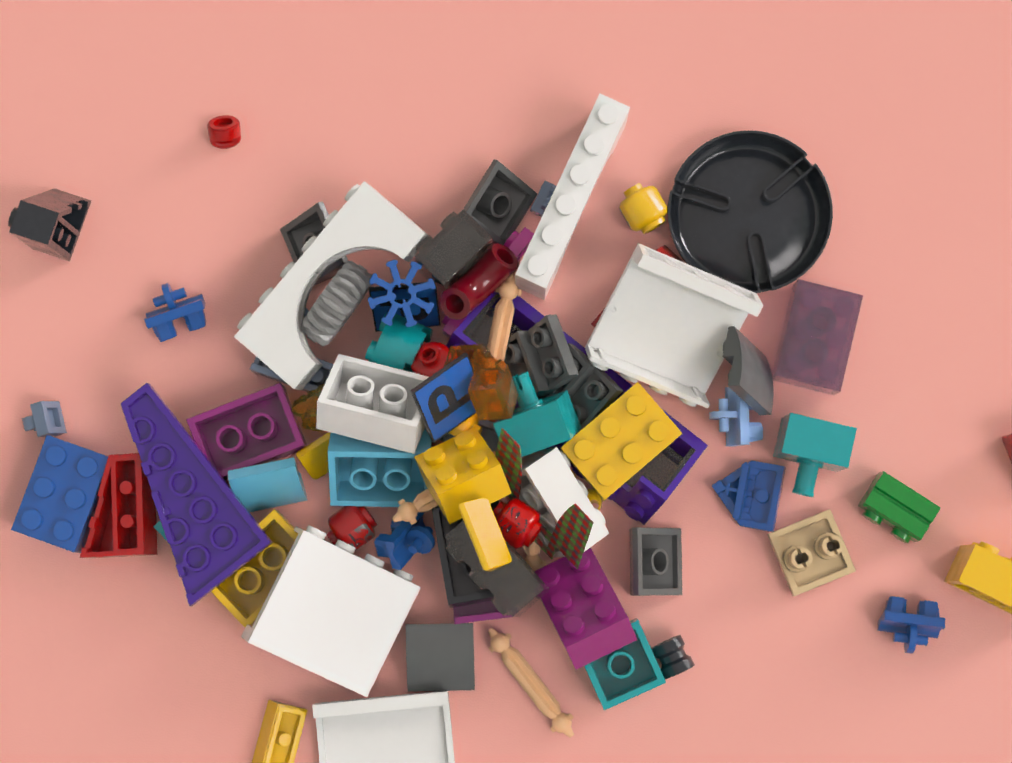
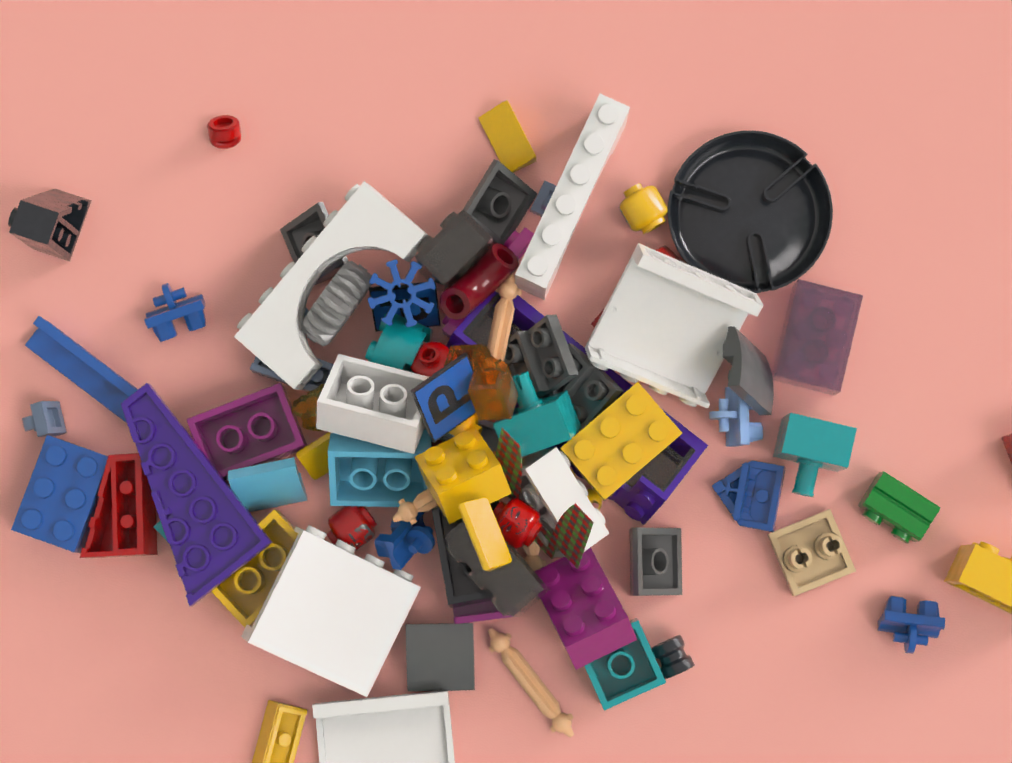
none -> blue fence [25,316,138,423]
none -> yellow slope [478,100,536,173]

